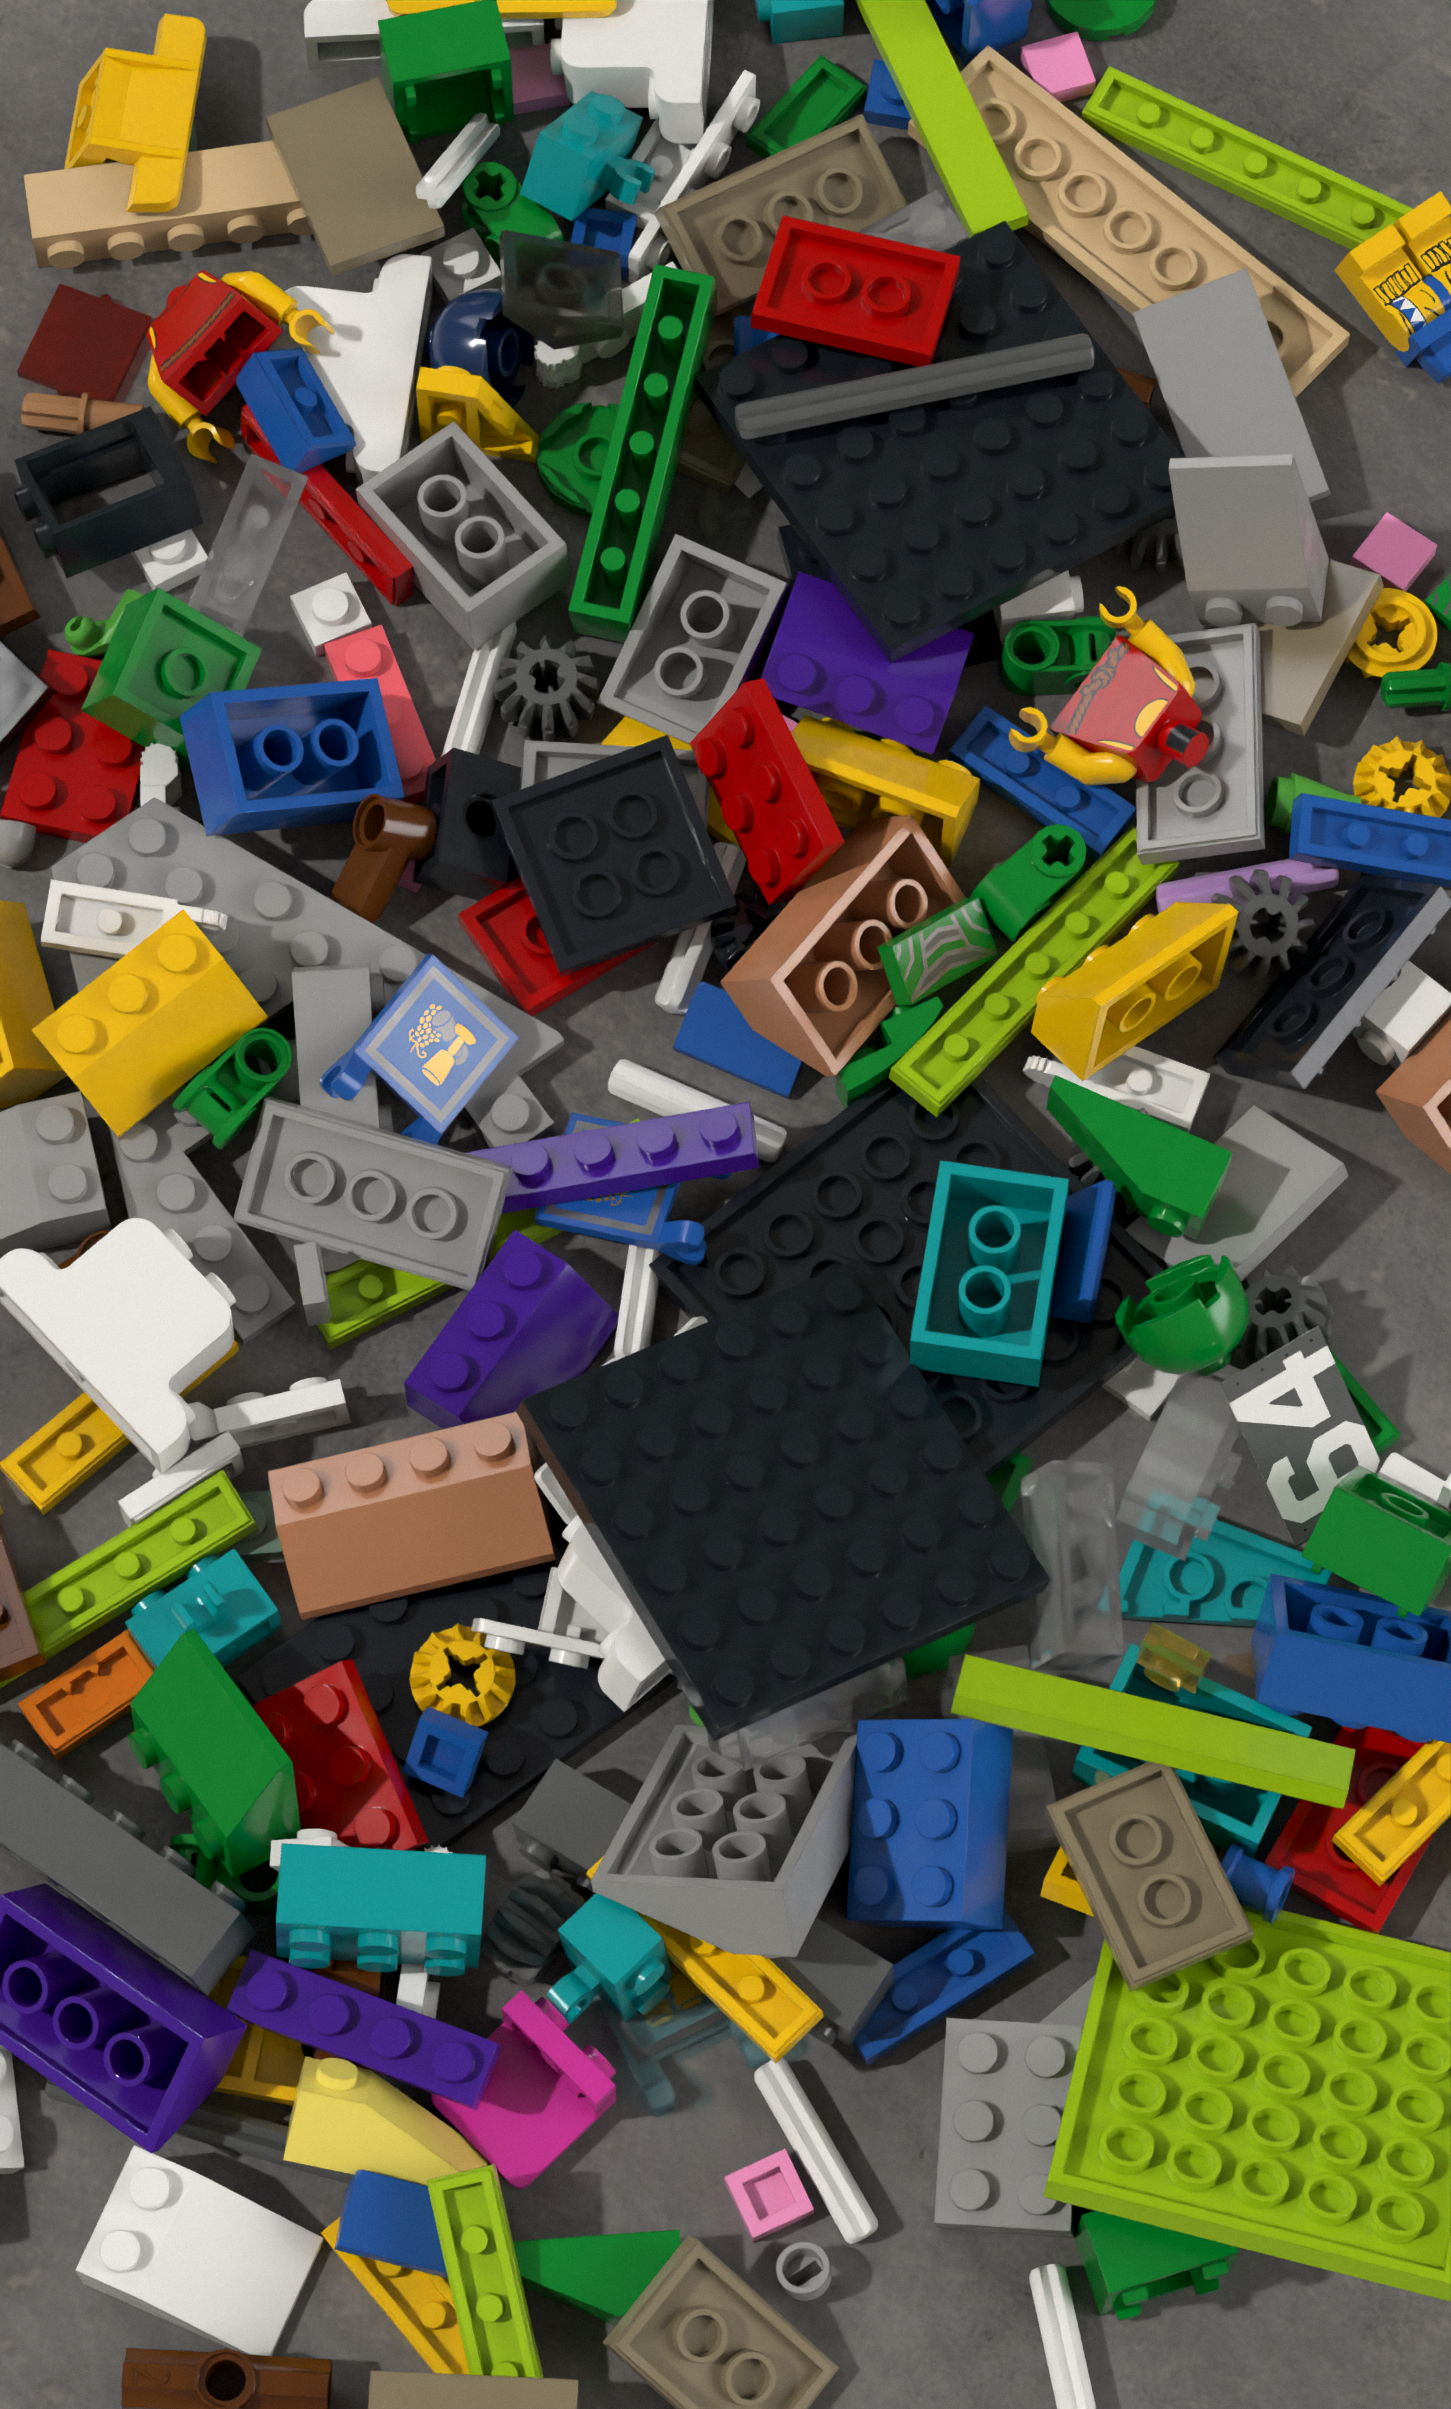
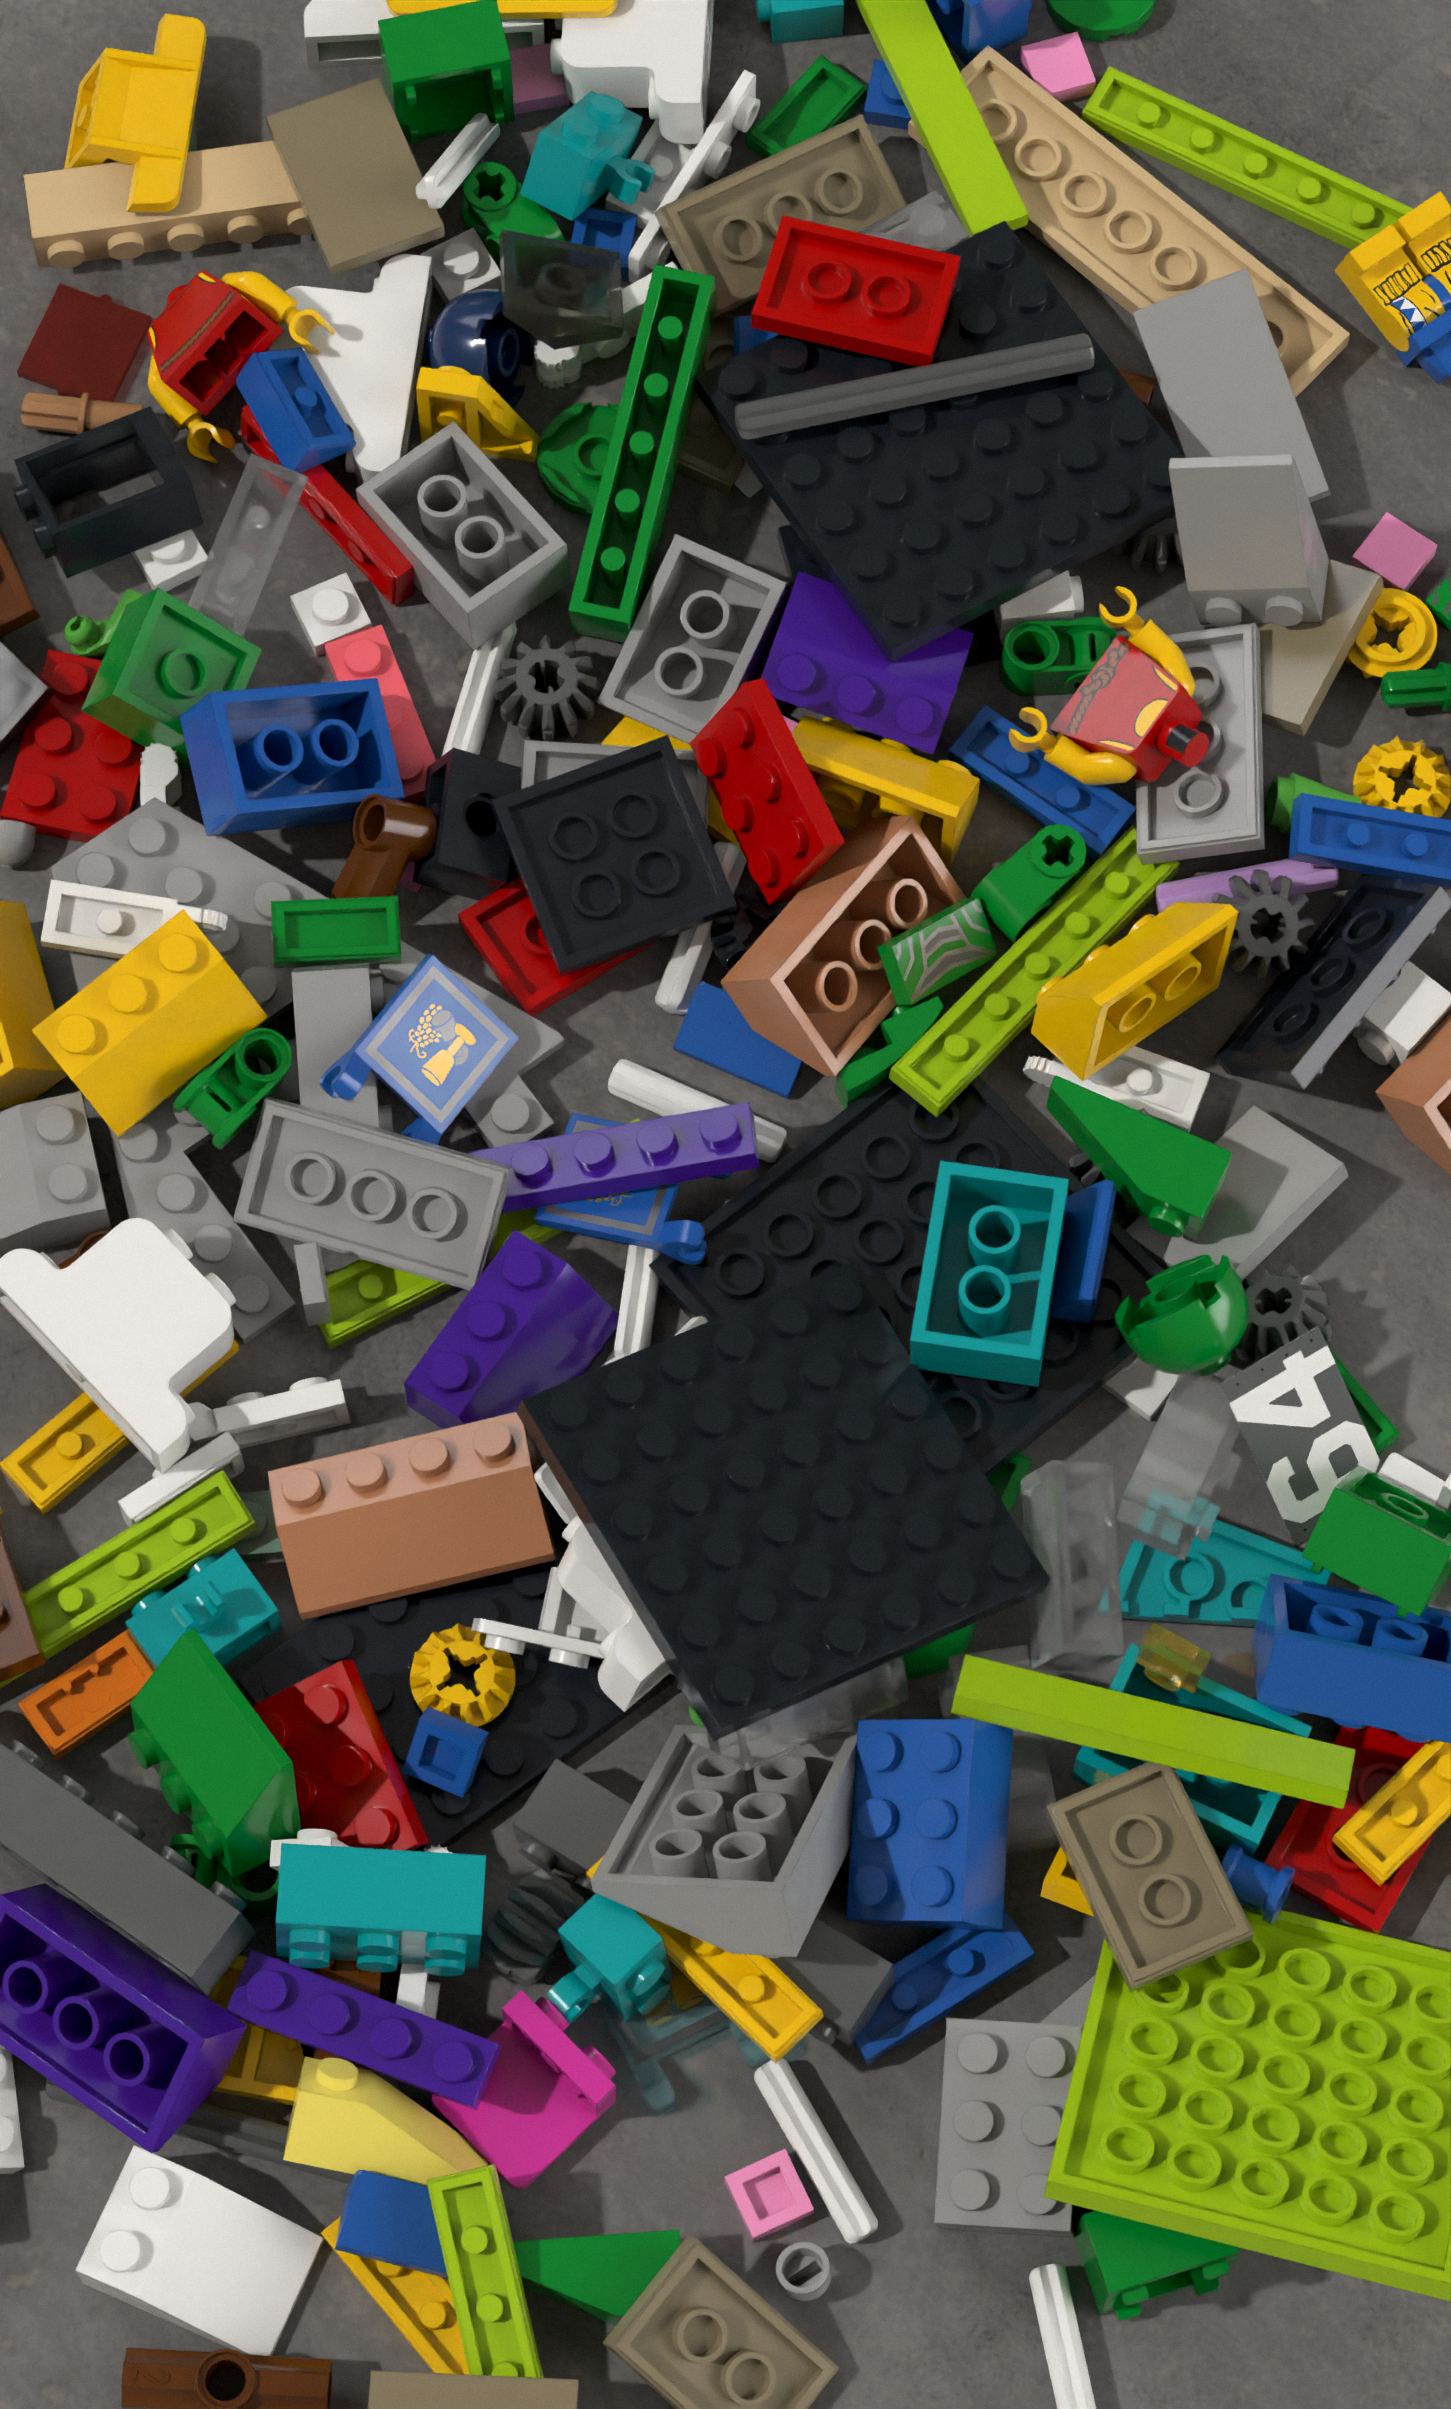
none -> green tile [271,896,401,968]

